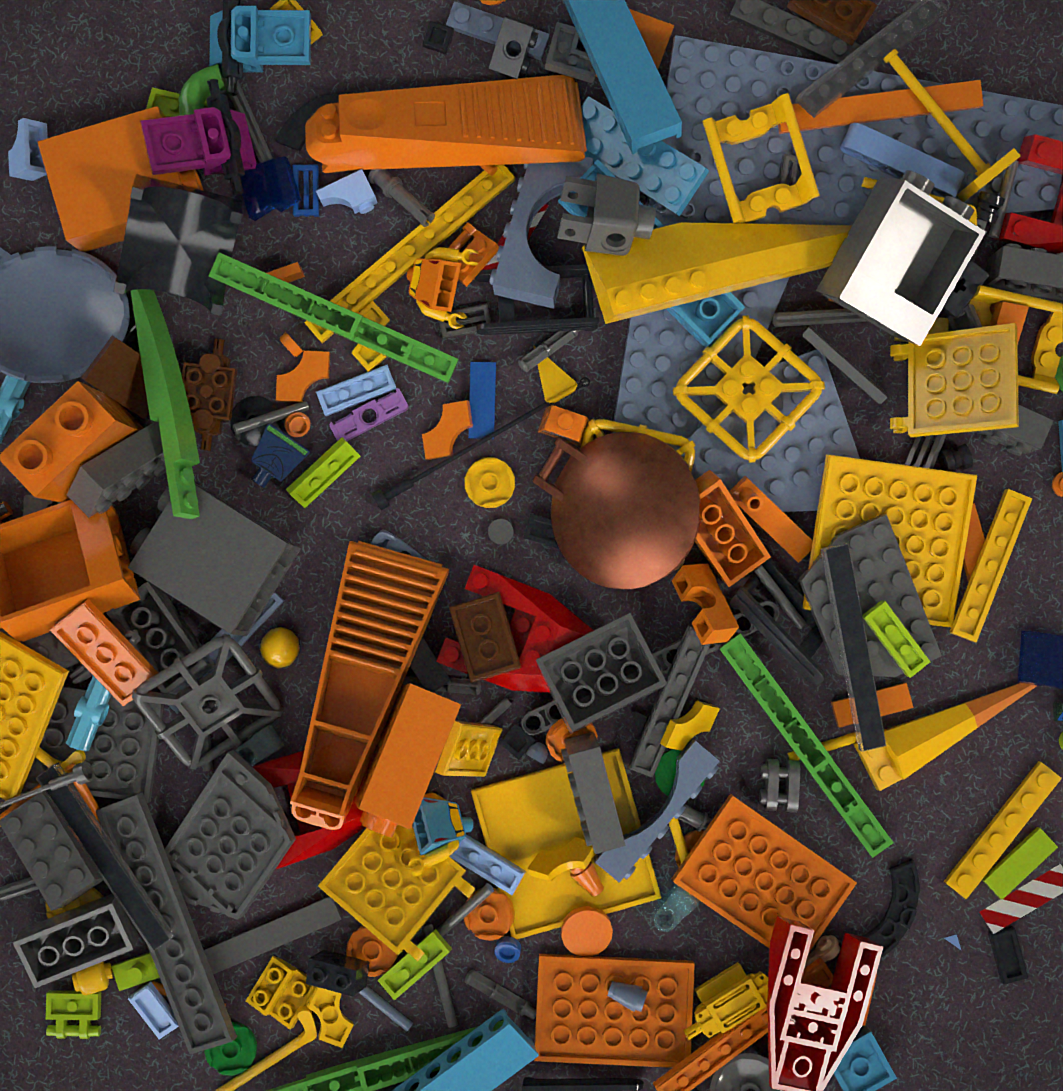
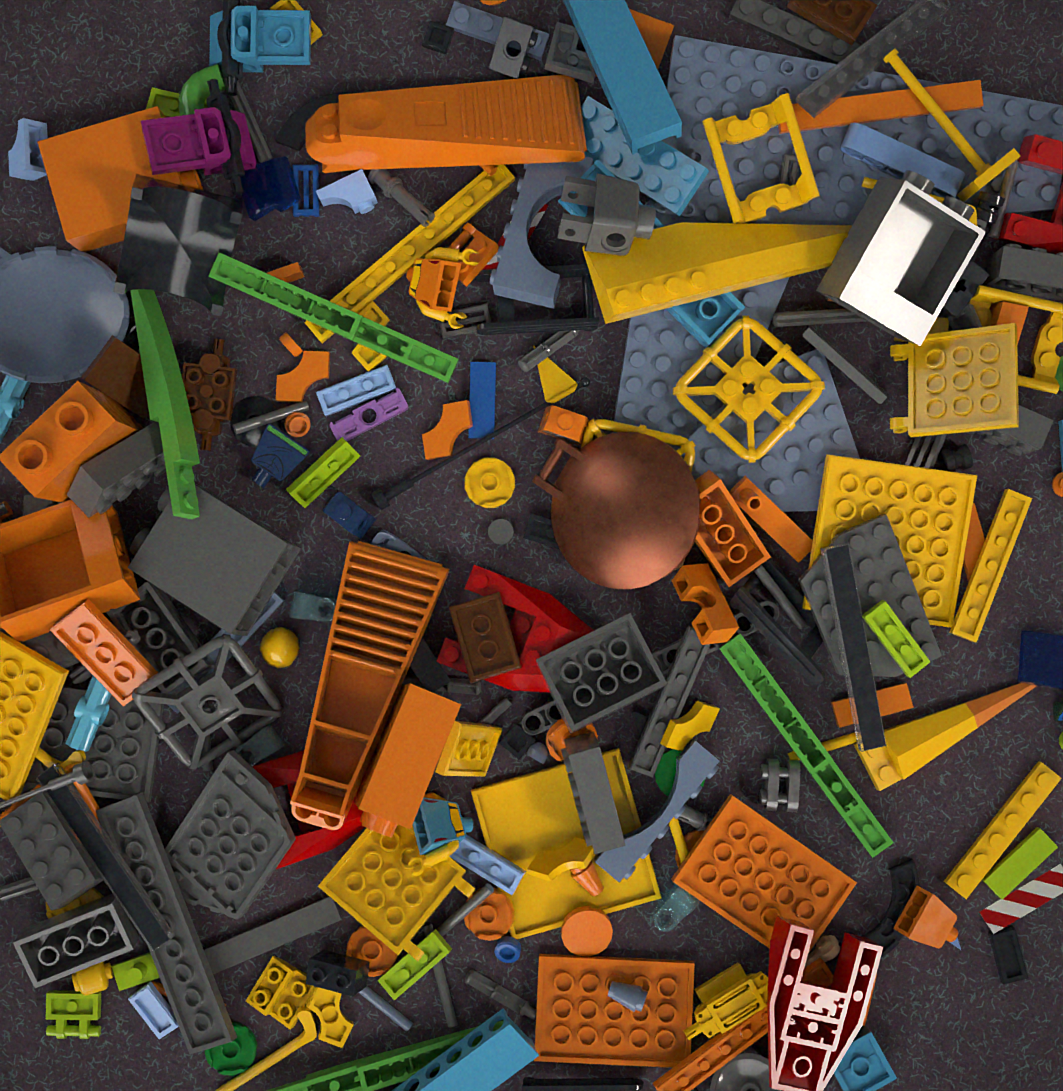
none -> clear light blue piece [289,591,337,622]
none -> dark blue torso [323,490,377,539]
none -> orange torso [893,886,958,949]

